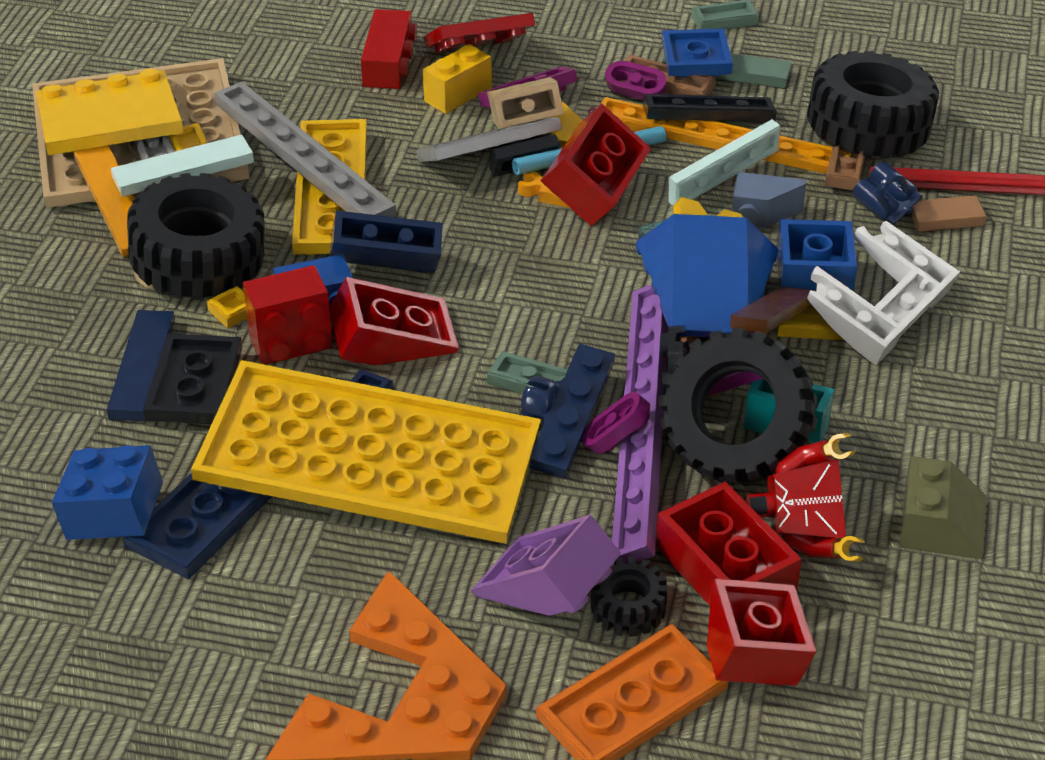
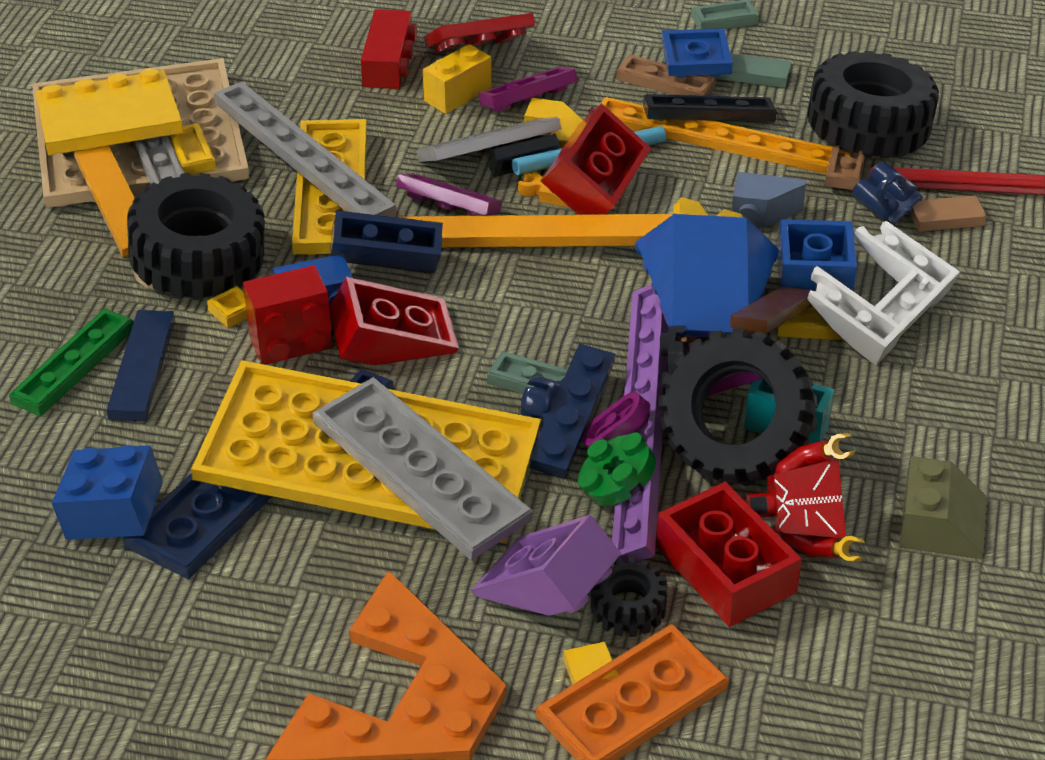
light aqua tile [111,135,254,197] -> none
black plate [143,333,242,424] -> none
tan brick [487,77,564,129] -> none
magenta plate [605,61,667,100] -> none
light aqua tile [669,119,780,206] -> none
red slope [707,578,816,686] -> none
none -> green tile [9,308,134,417]
none -> light grey tile [313,377,533,561]
none -> magenta plate [396,173,503,216]
none -> light orange tile [397,214,673,248]
none -> yellow tile [563,642,618,685]
none -> green plate [577,432,656,506]

